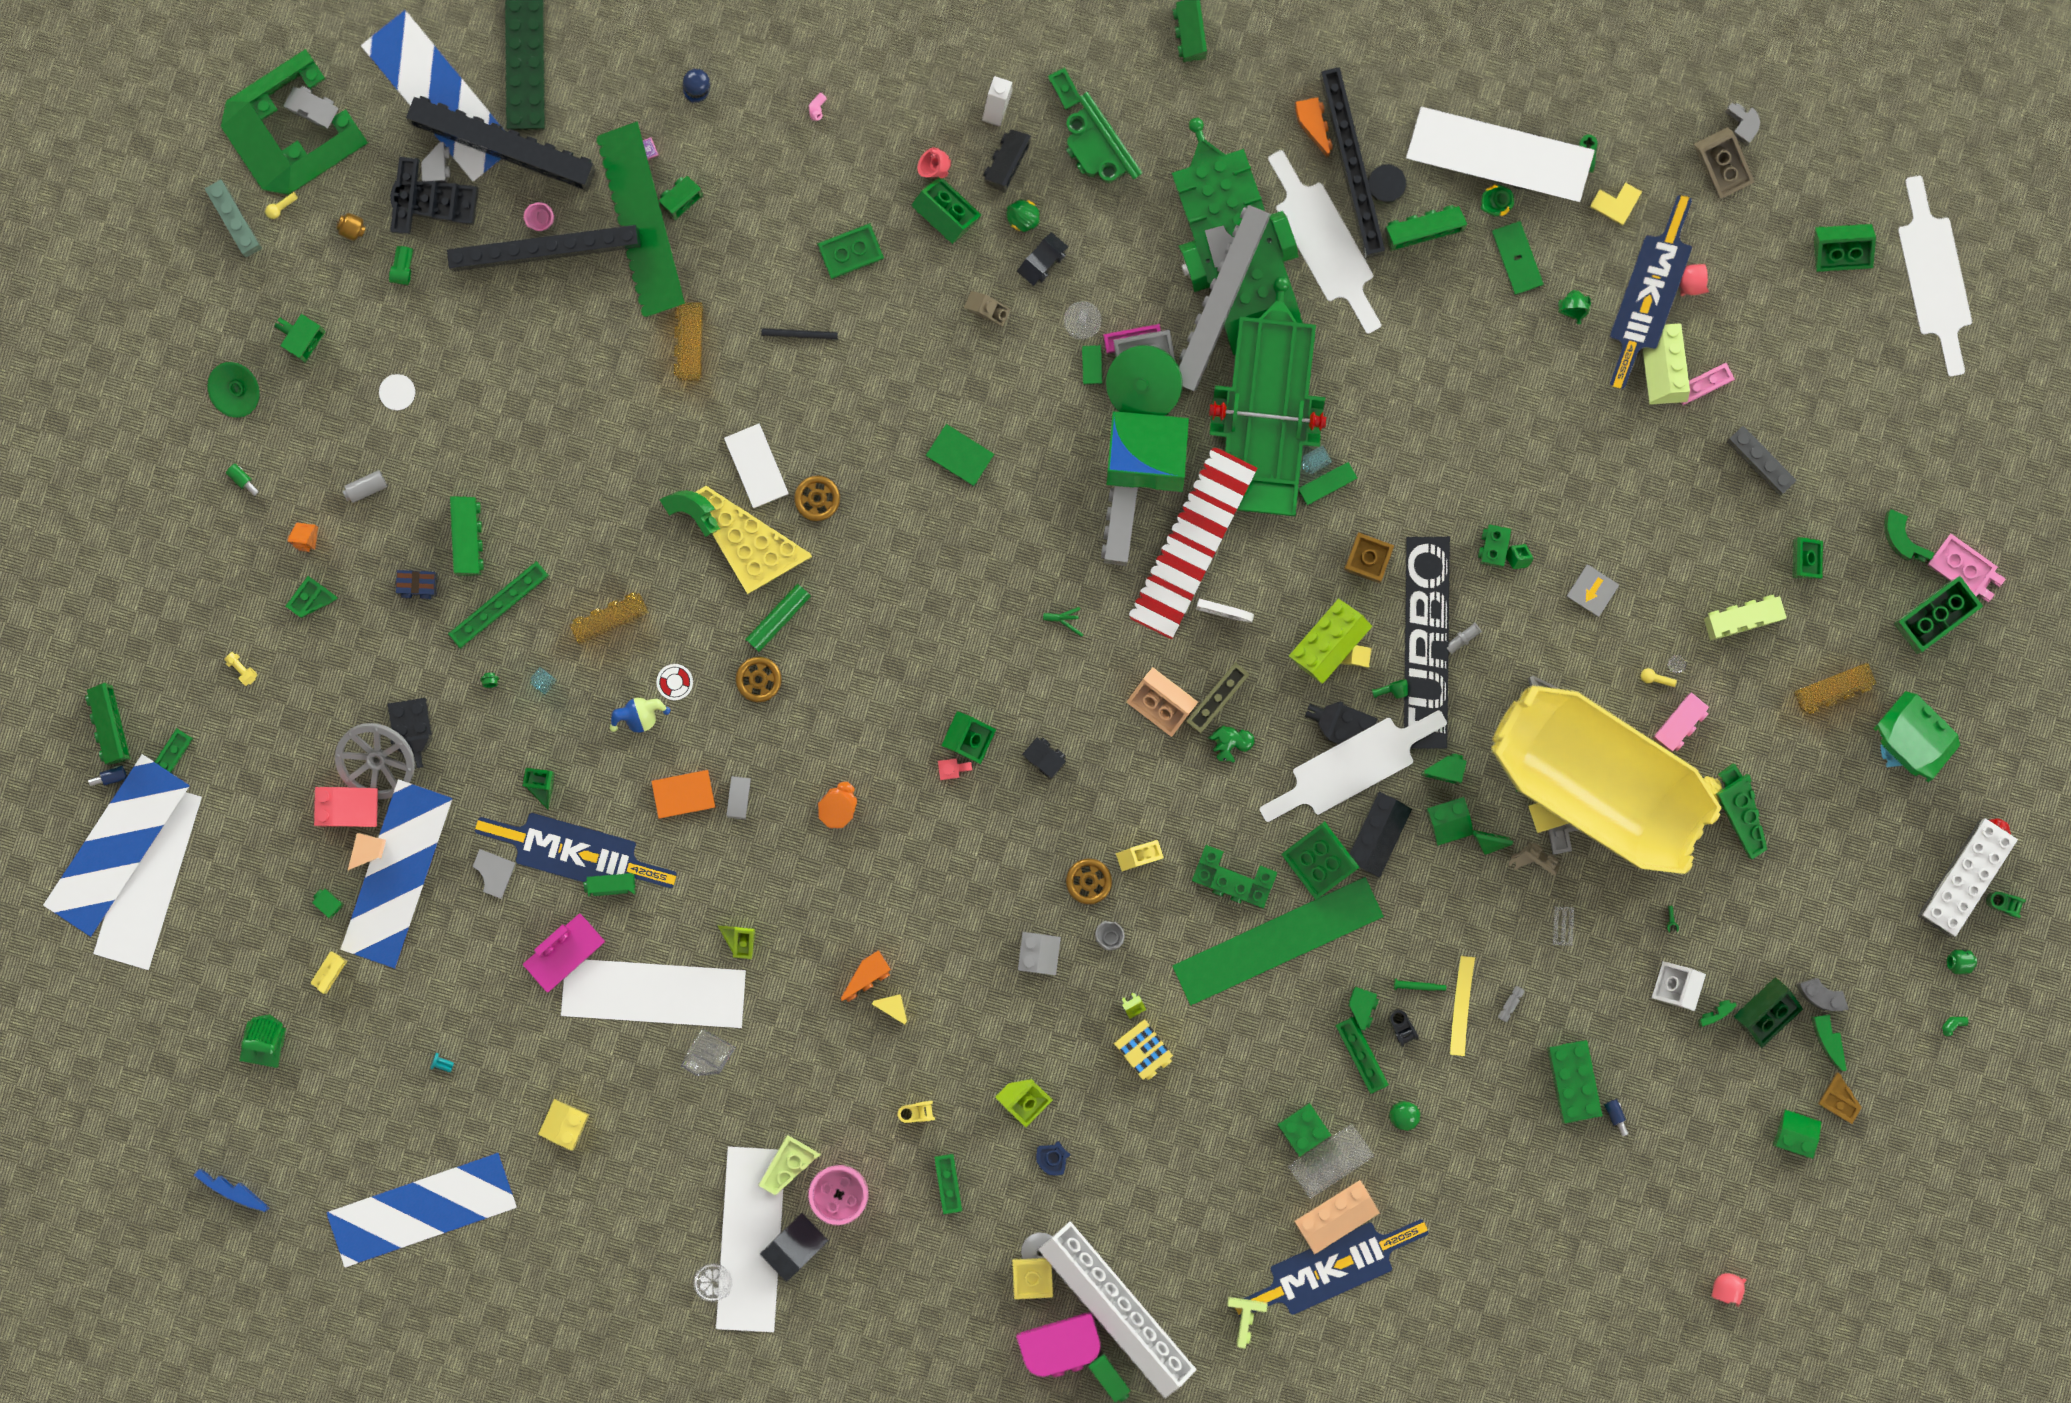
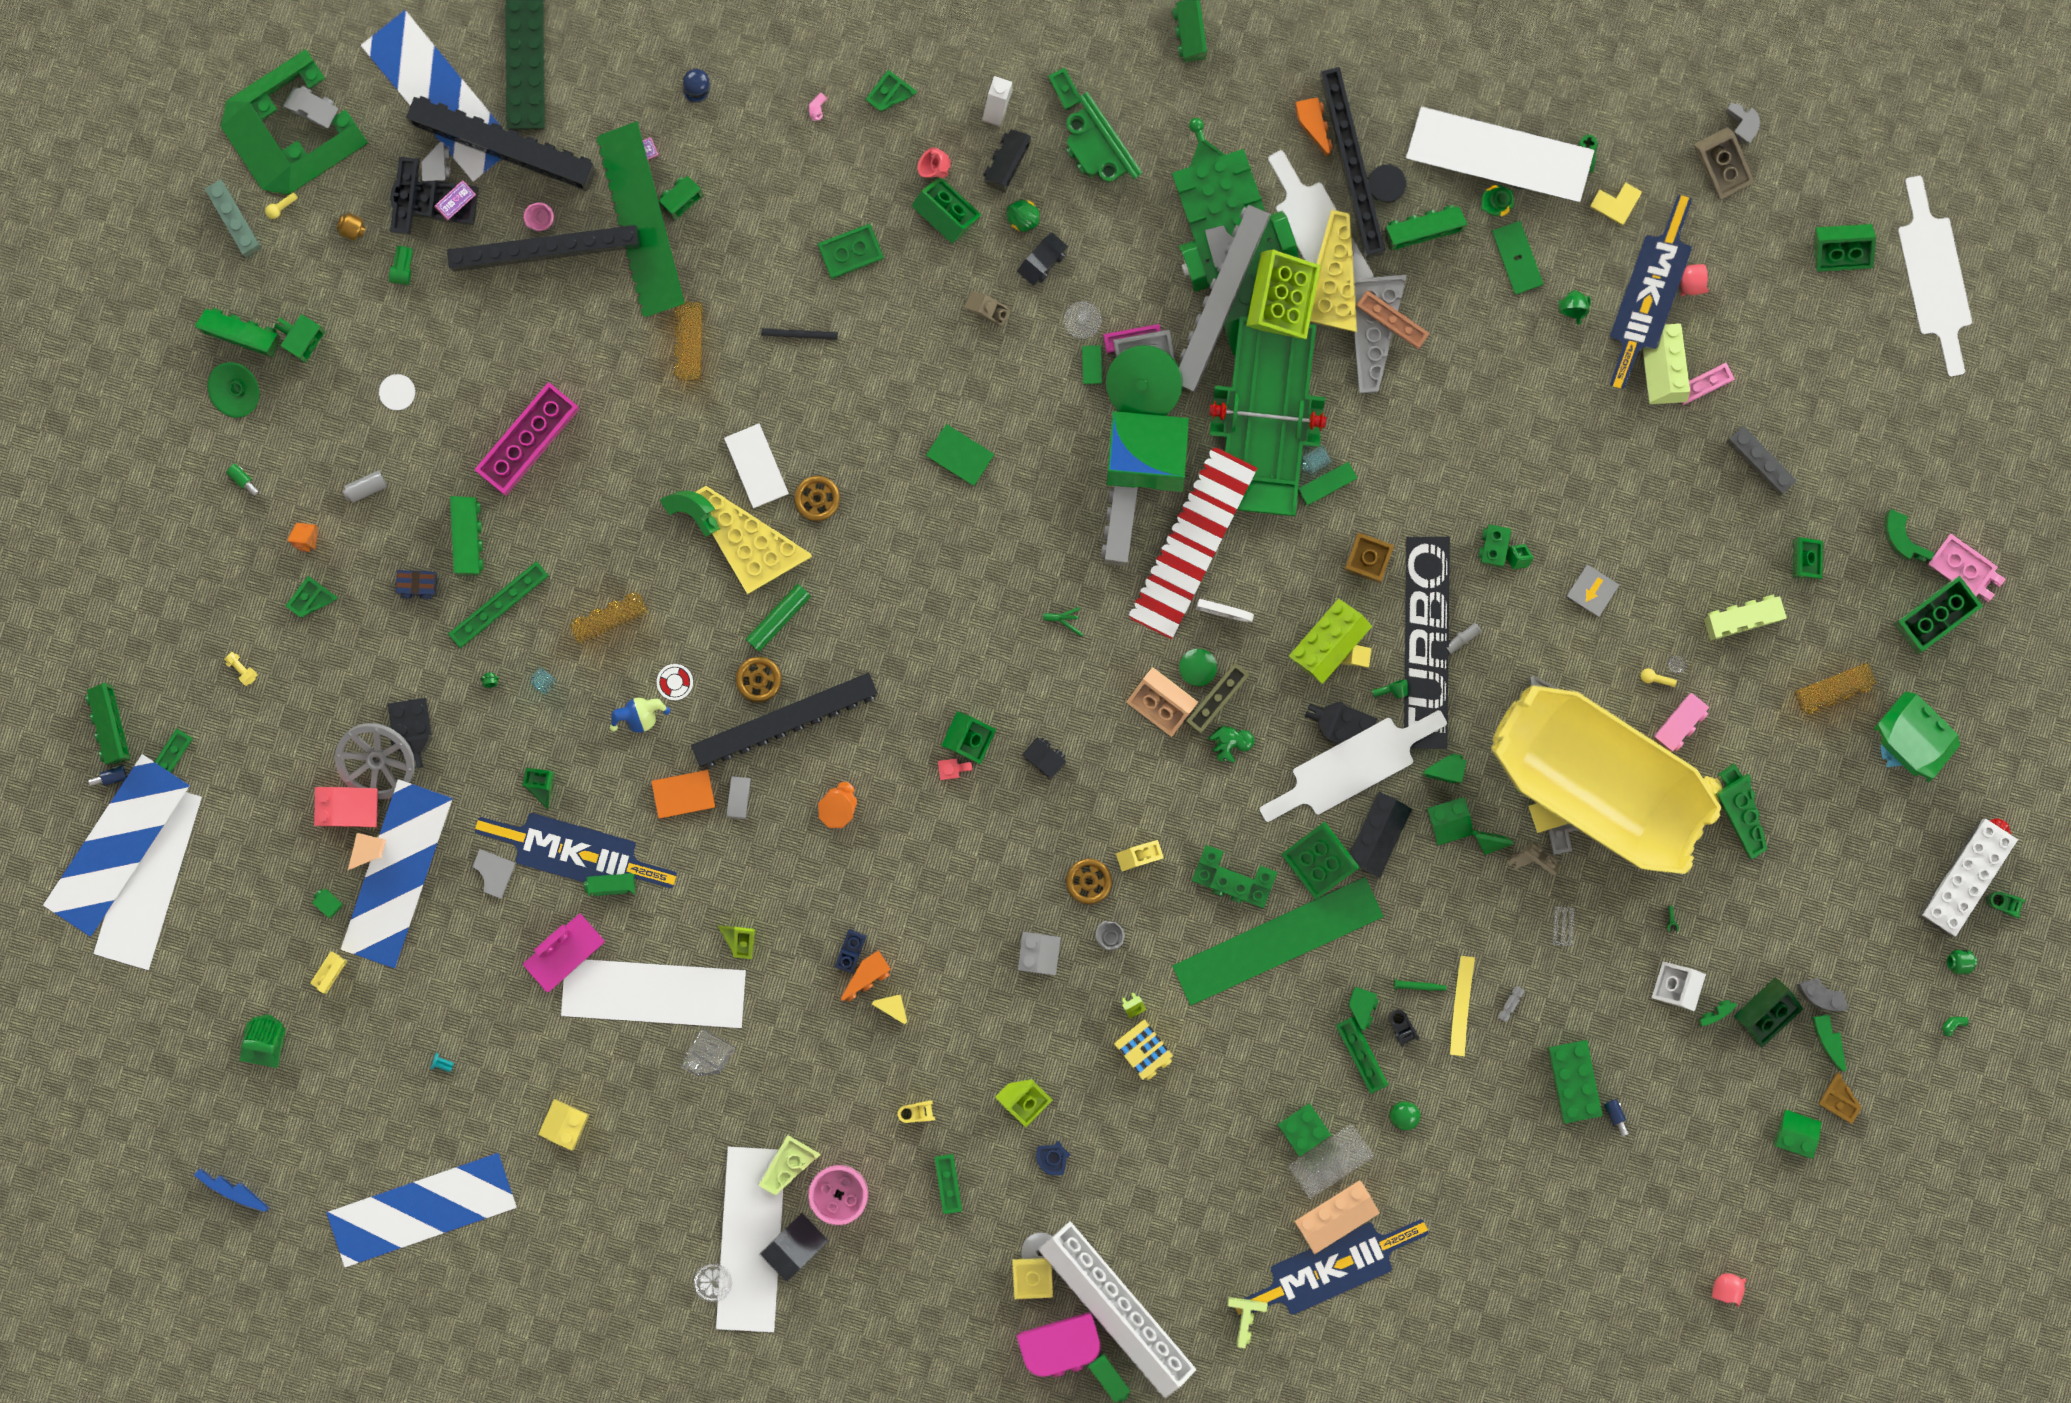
none -> green slope [195,307,281,358]
none -> medium lavender tile [434,181,476,220]
none -> dark pink brick [474,382,580,496]
none -> black brick [691,672,878,769]
none -> dark blue slope [835,929,867,974]
none -> green wing [865,70,917,112]
none -> green dish [1179,649,1217,687]
none -> lime slope [1246,250,1321,340]
none -> light yellow wing [1310,210,1357,333]
none -> light grey wing [1354,275,1407,394]
none -> nougat tile [1356,290,1430,350]

